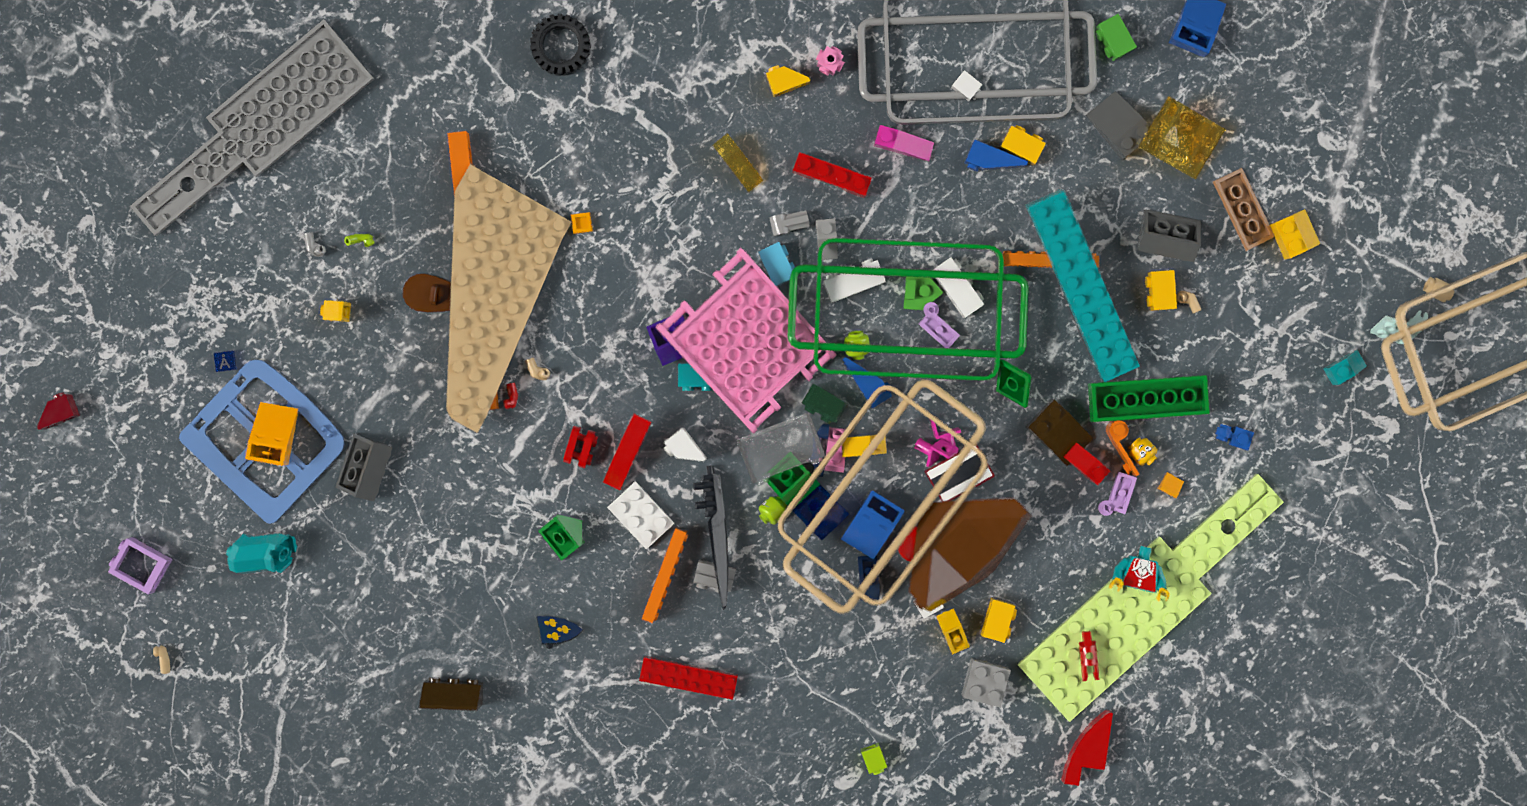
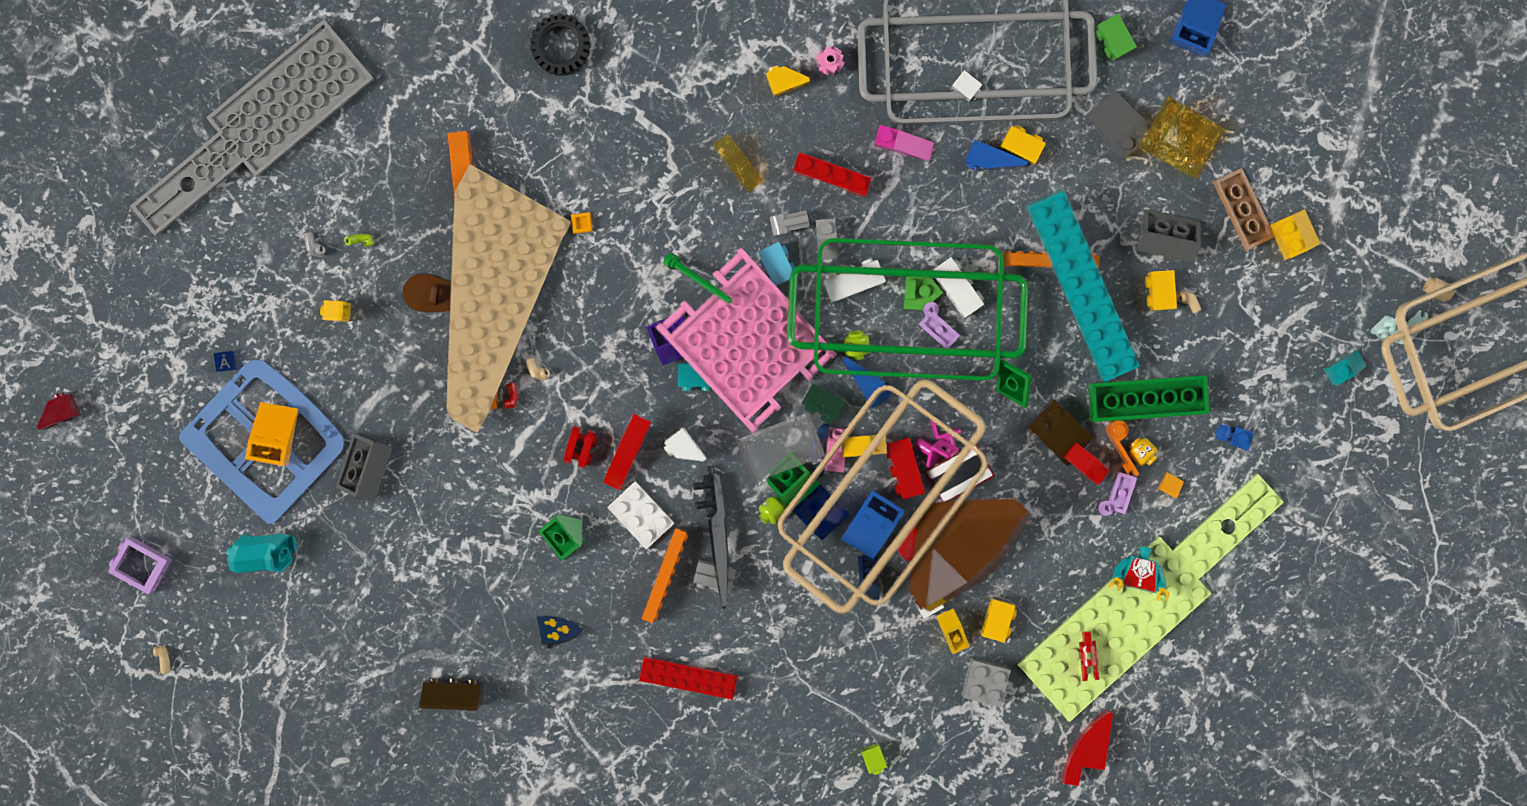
none -> green piece [663,253,733,304]
none -> red brick [885,437,925,499]

